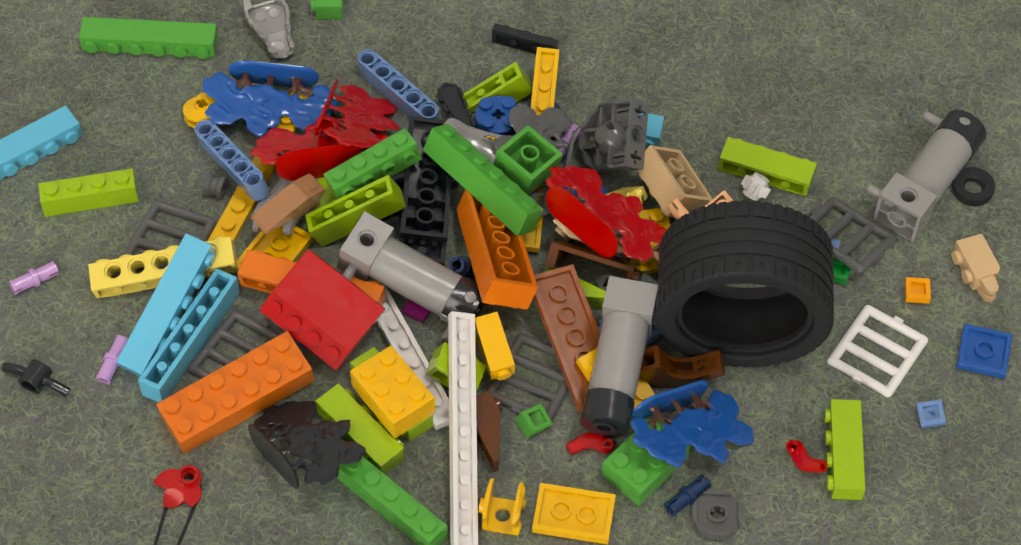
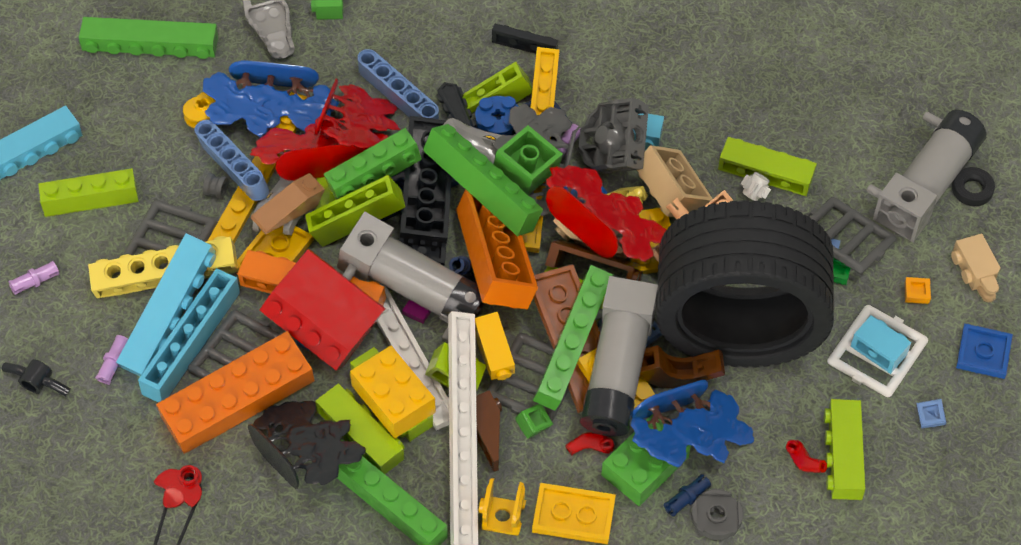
none -> bright green brick [533,265,613,411]
none -> medium azure brick [851,315,911,374]

